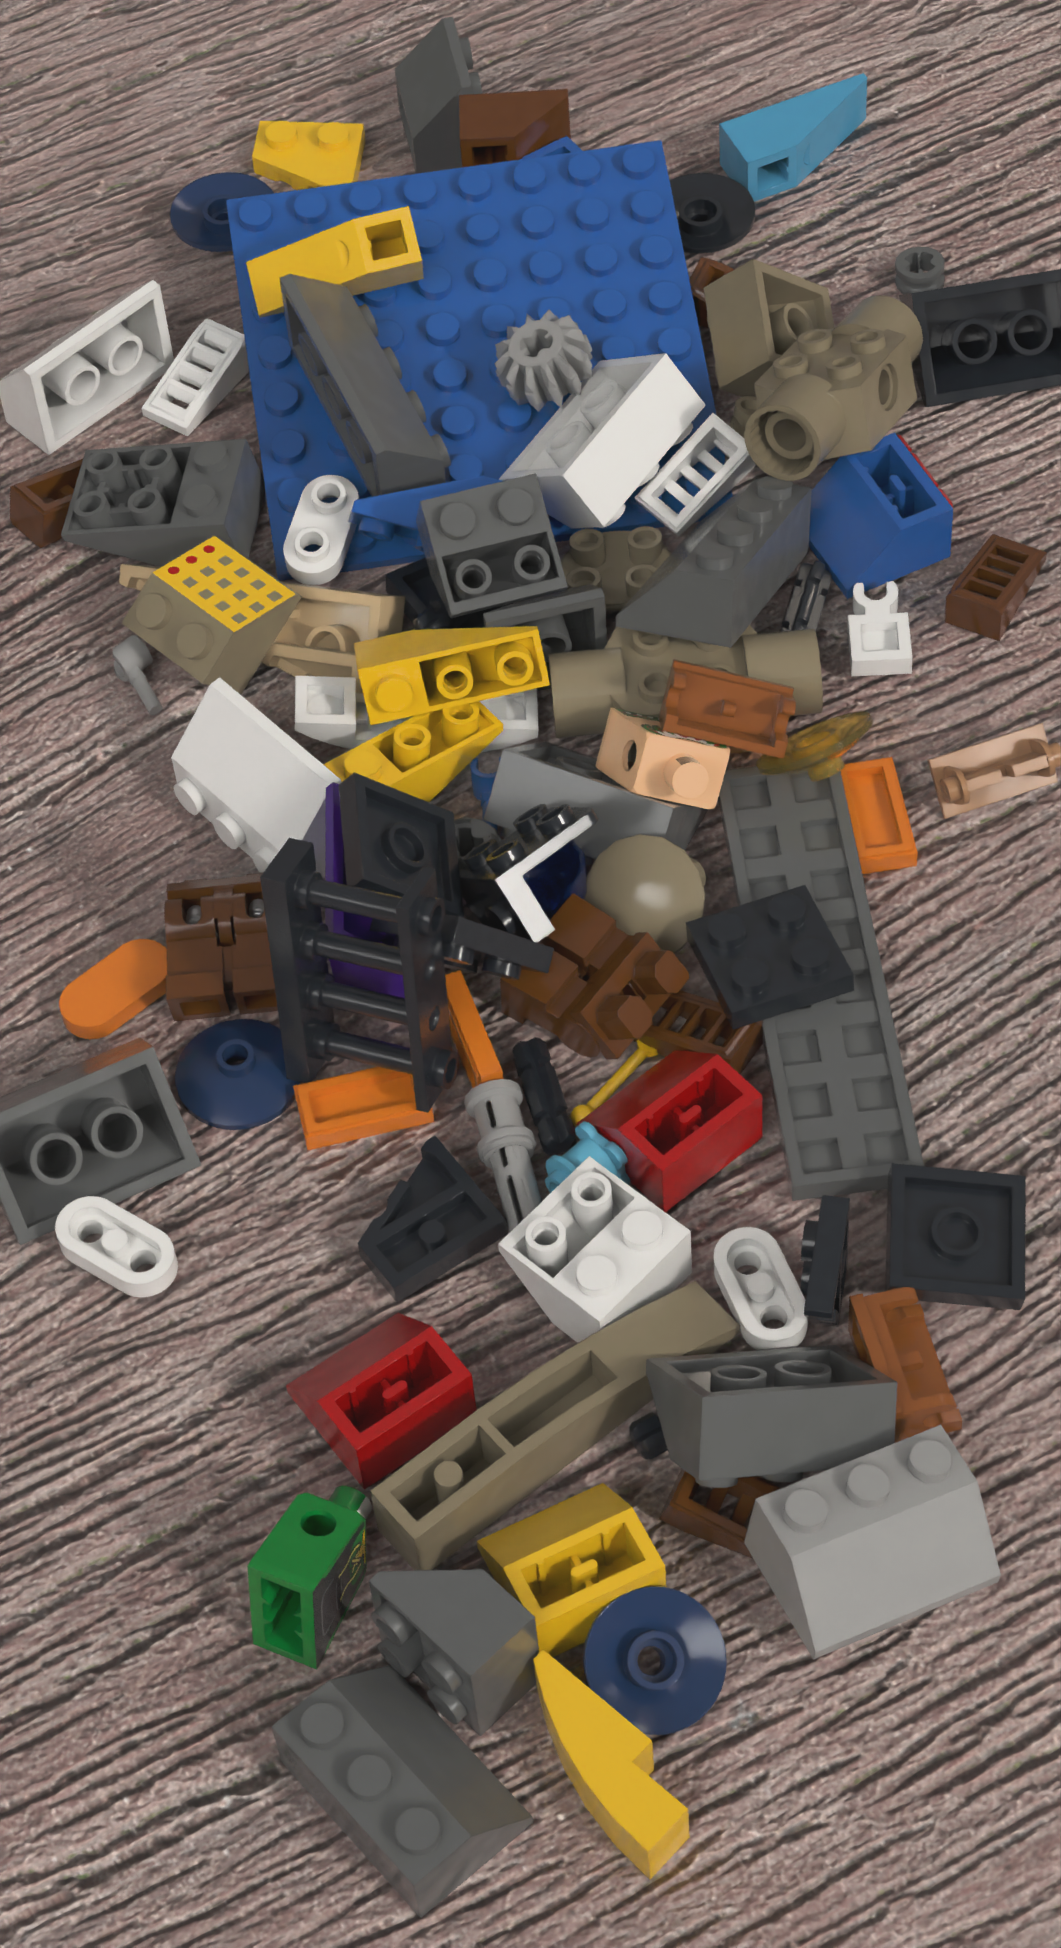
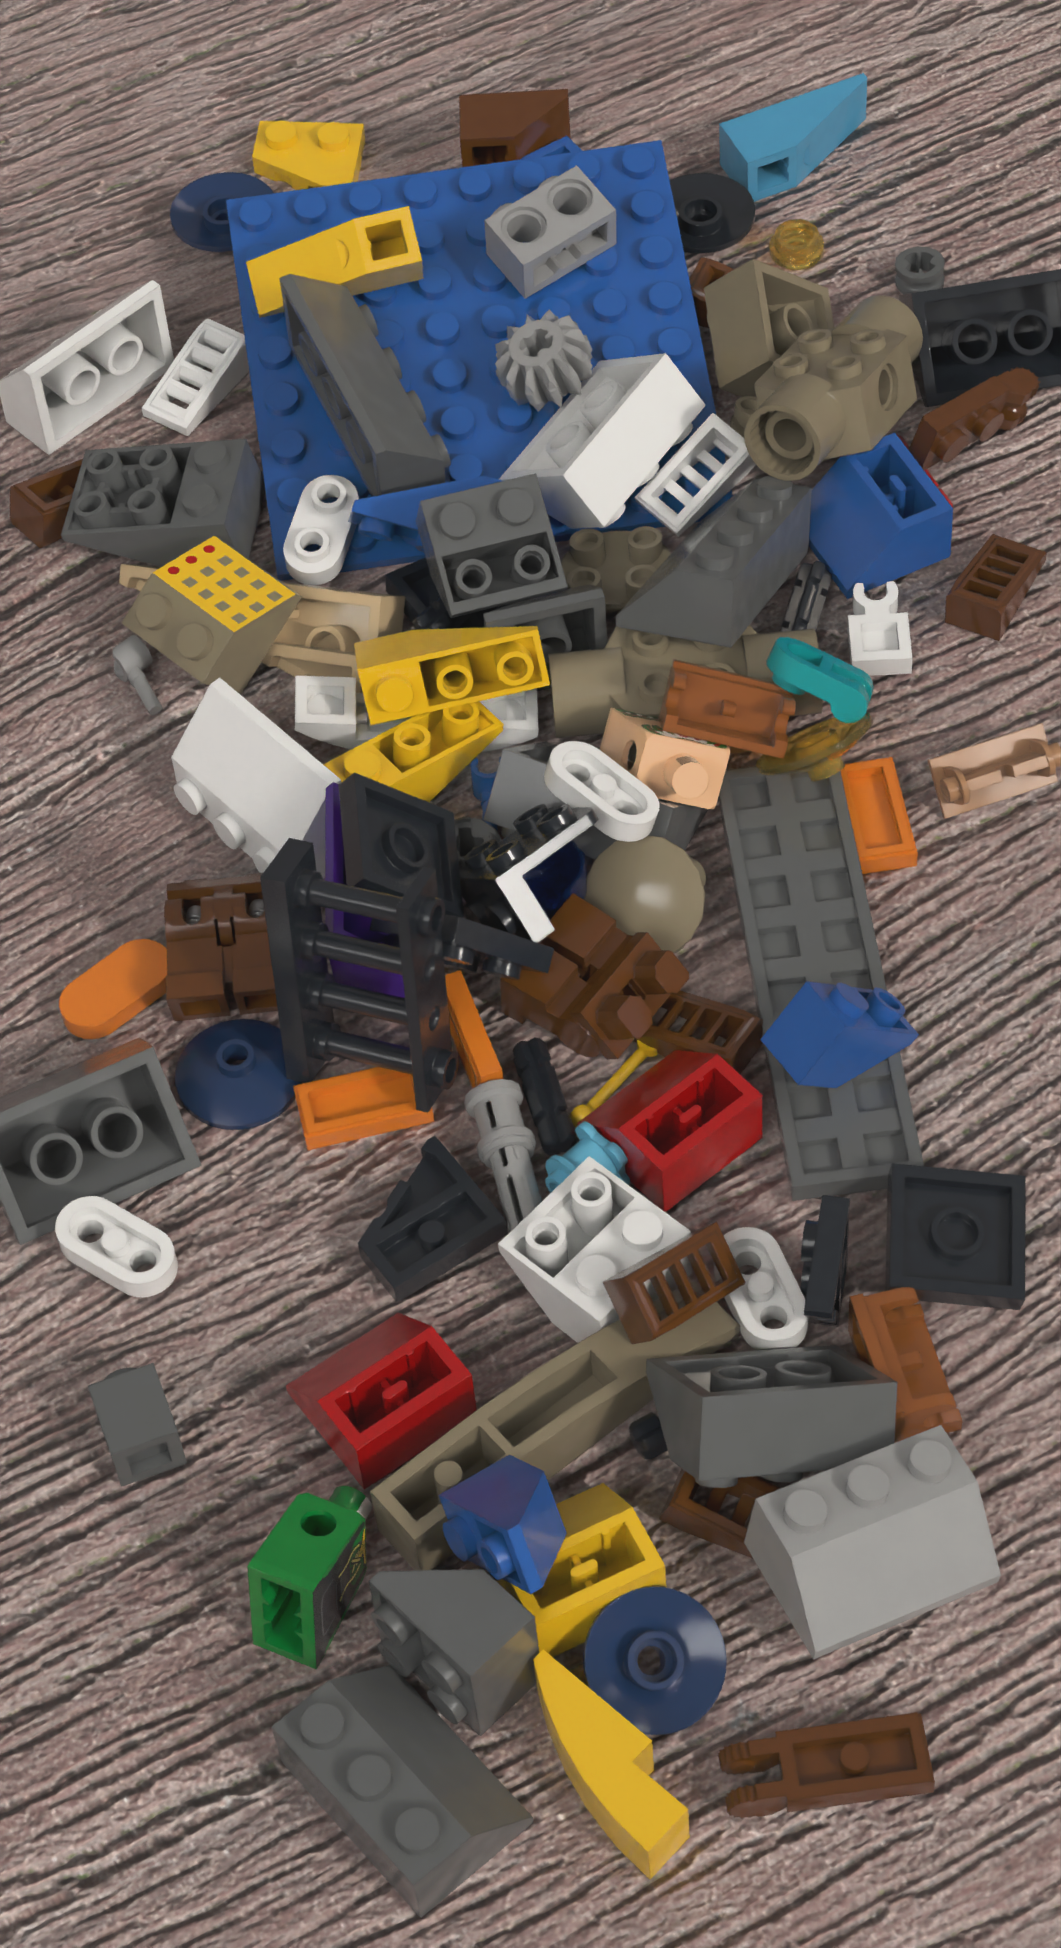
dark grey slope [395,16,482,174] -> none
black plate [686,885,854,1030] -> none
none -> dark grey brick [88,1363,187,1487]
none -> blue slope [439,1455,567,1594]
none -> light grey brick [484,165,617,299]
none -> white plate [544,741,659,842]
none -> reddish brown slope [602,1222,746,1344]
none -> reddish brown hinge [718,1712,935,1819]
none -> blue slope [760,981,919,1088]
none -> teal plate [766,637,874,723]
none -> clear yellow plate [769,219,824,270]
none -> reddish brown hinge [909,367,1040,470]

